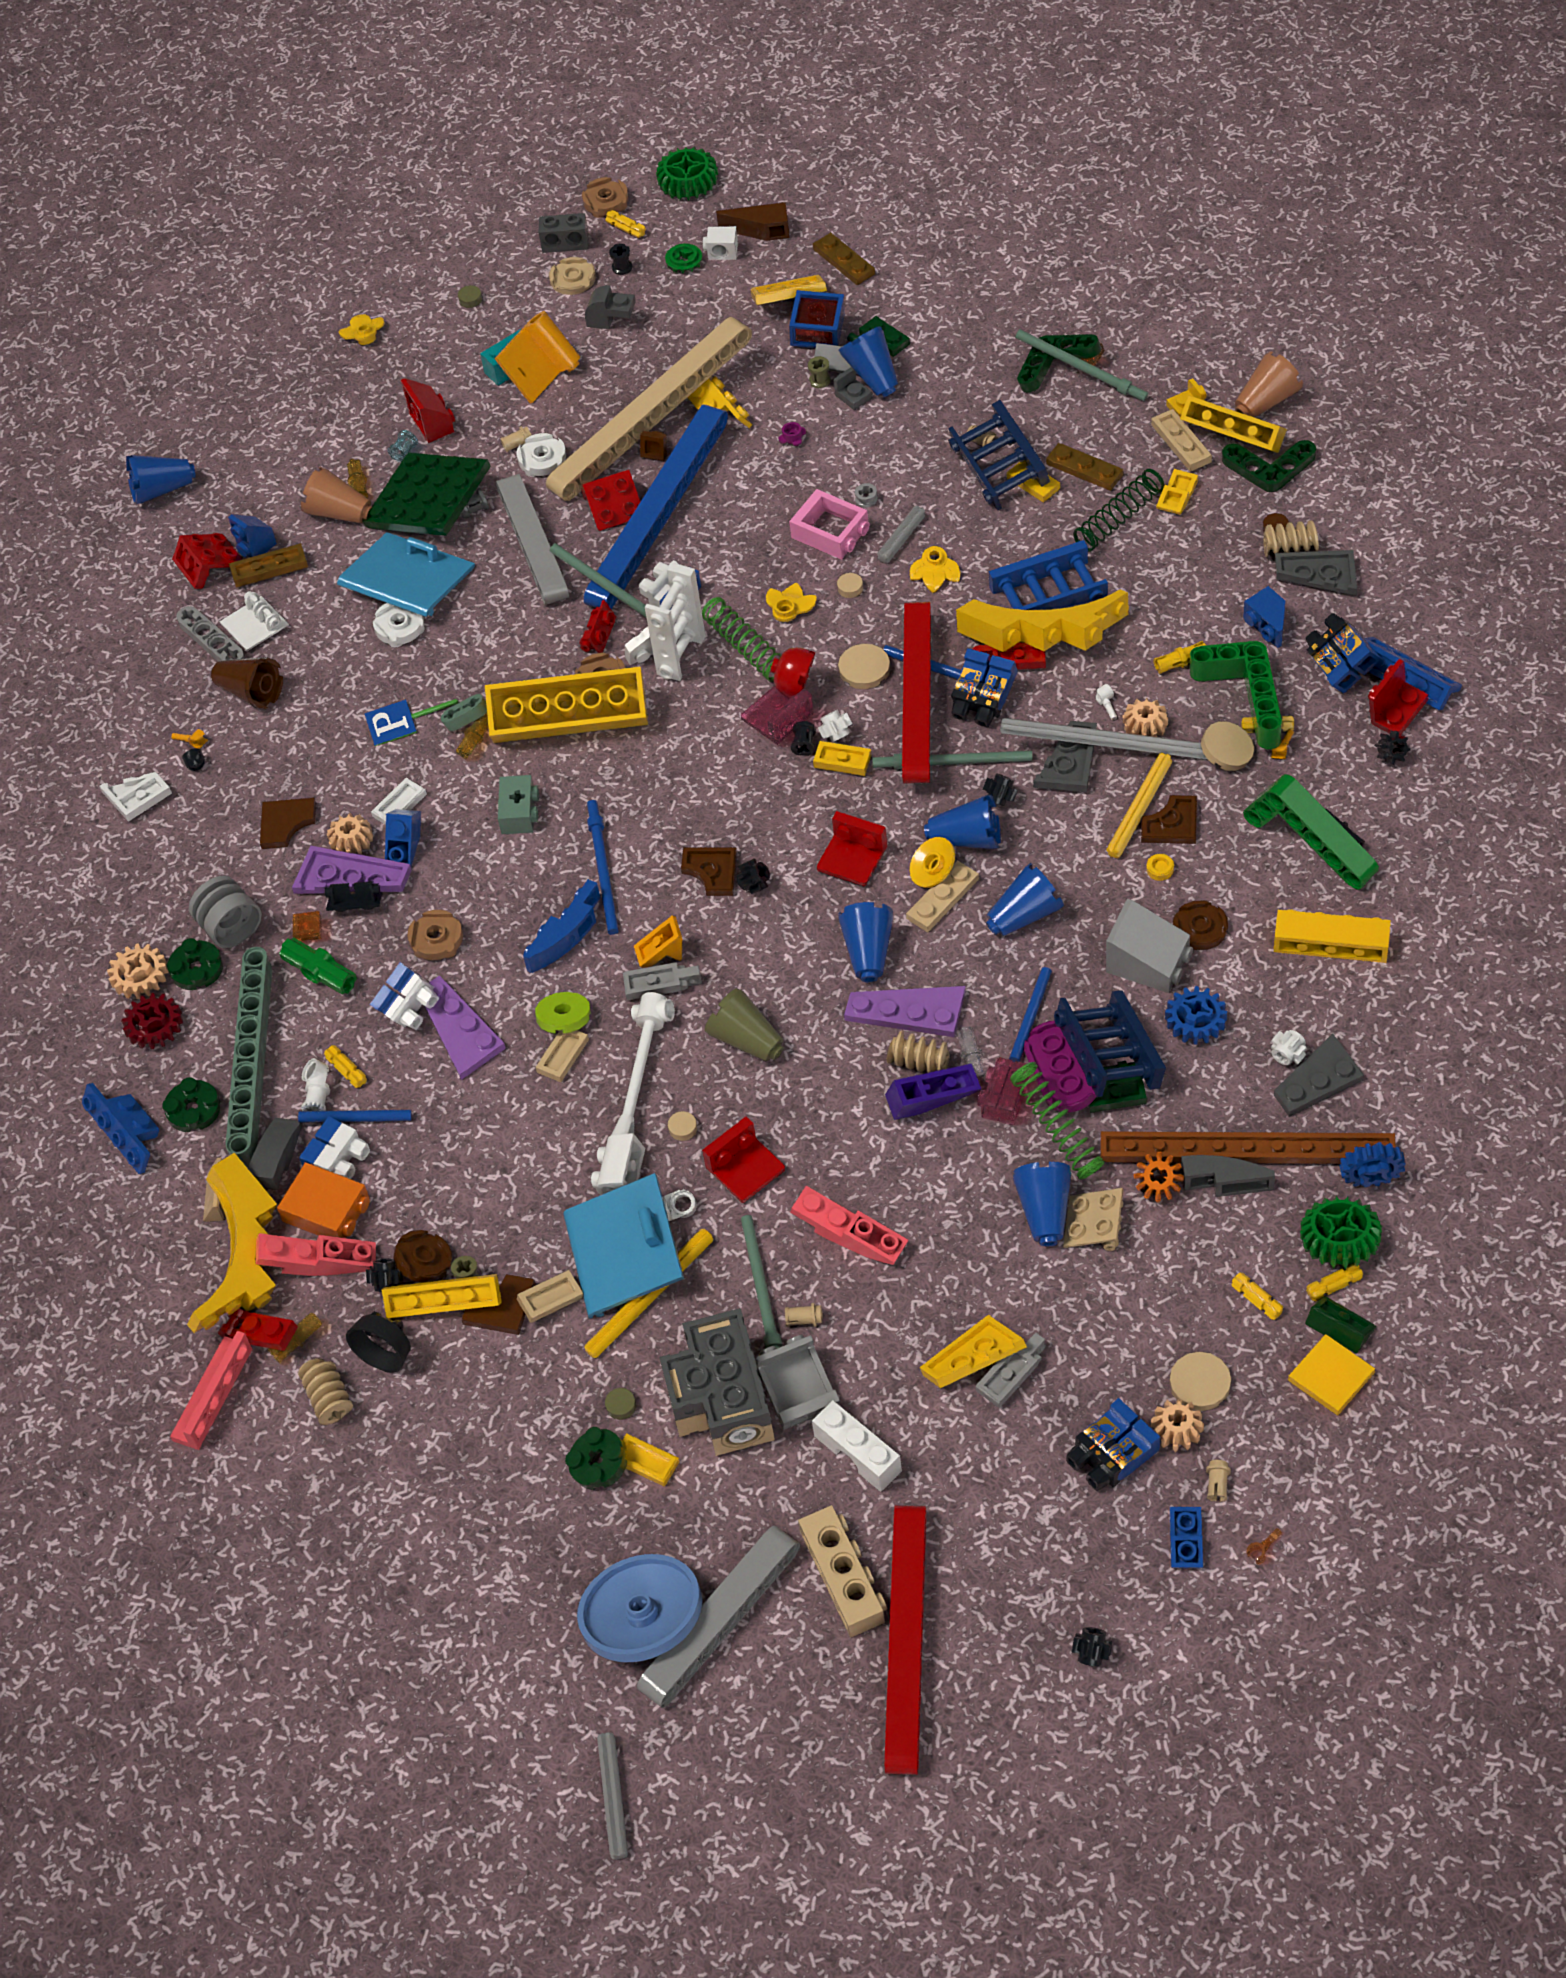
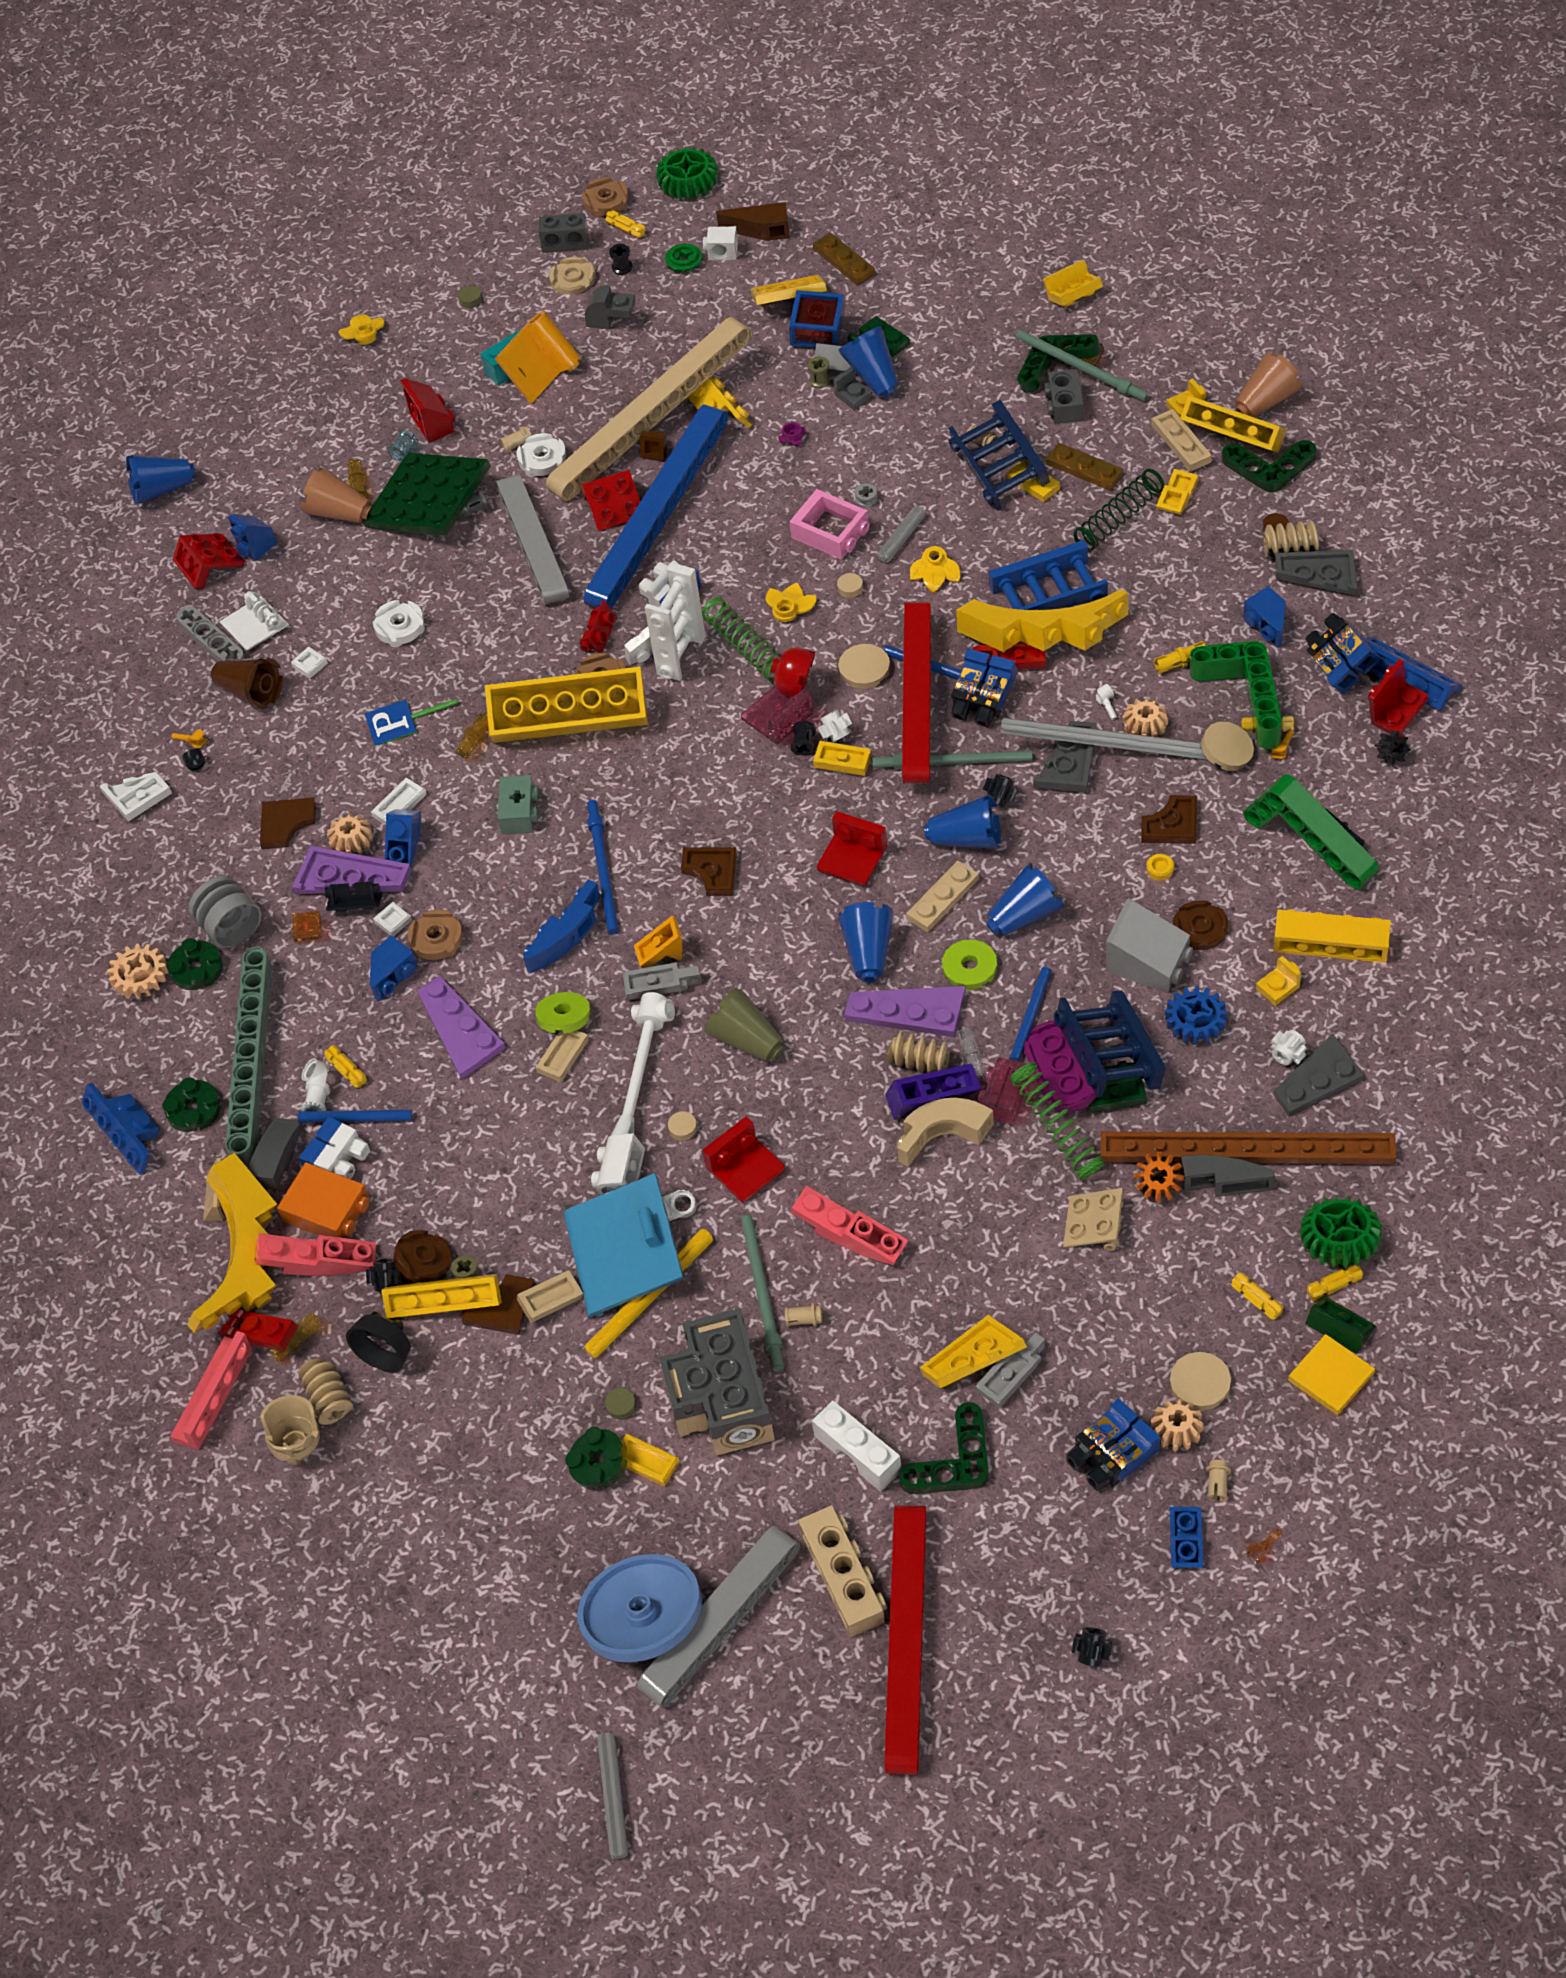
dark red gear [121,993,183,1050] -> none
pearl gold plate [229,543,308,588] -> none
green piece [279,938,357,995] -> none
dark azure container [337,532,475,617] -> none
white hips [370,962,439,1030] -> none
sand green beam [441,694,487,731] -> none
sand green bar [550,543,646,617] -> none
black gear [736,858,770,894] -> none
light grey panel [755,1335,840,1430] -> none
yellow dish [910,837,955,888] -> none
blue cone [1013,1162,1071,1247] -> none
yellow axle [1106,753,1172,858] -> none
blue gear [1340,1142,1406,1187] -> none
none -> tan helmet [261,1395,320,1465]
none -> white tile [291,647,328,679]
none -> blue slope [370,935,418,1002]
none -> white tile [373,902,412,937]
none -> tan arch [896,1098,994,1167]
none -> dark green beam [899,1402,989,1494]
none -> lime tile [942,939,997,990]
none -> yellow bracket [1043,260,1103,307]
none -> dark grey brick [1044,369,1084,424]
none -> yellow bracket [1256,956,1301,1006]

